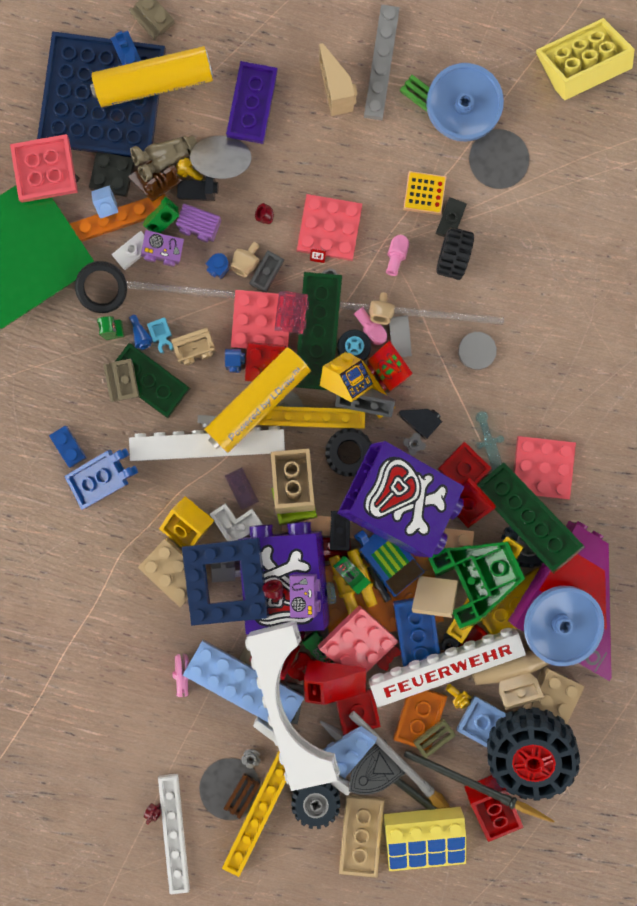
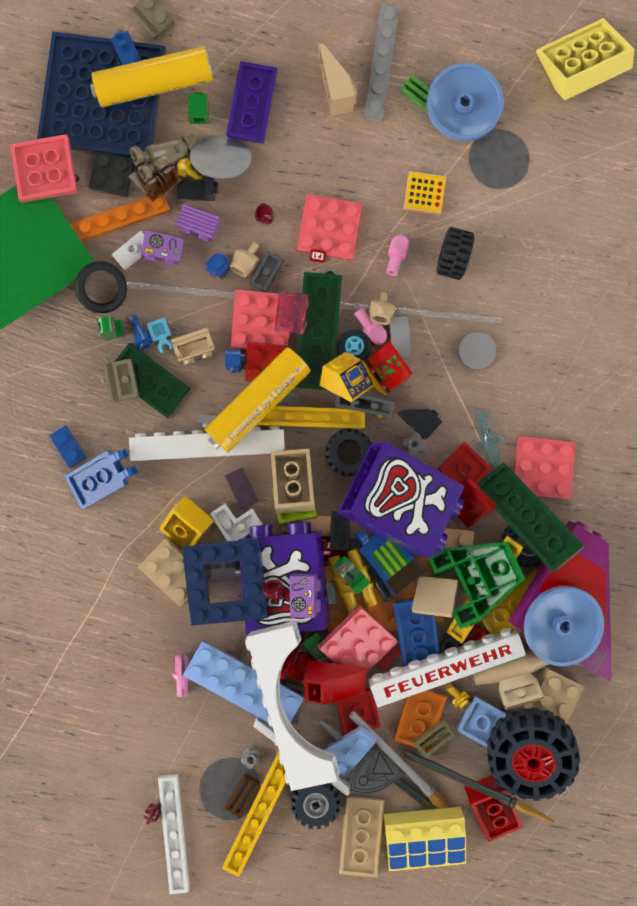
light blue brick [92,185,118,219] -> none
green leg [143,196,179,233] -> none
pearl dark grey plate [435,197,467,237] -> none
none -> green brick [188,92,210,124]

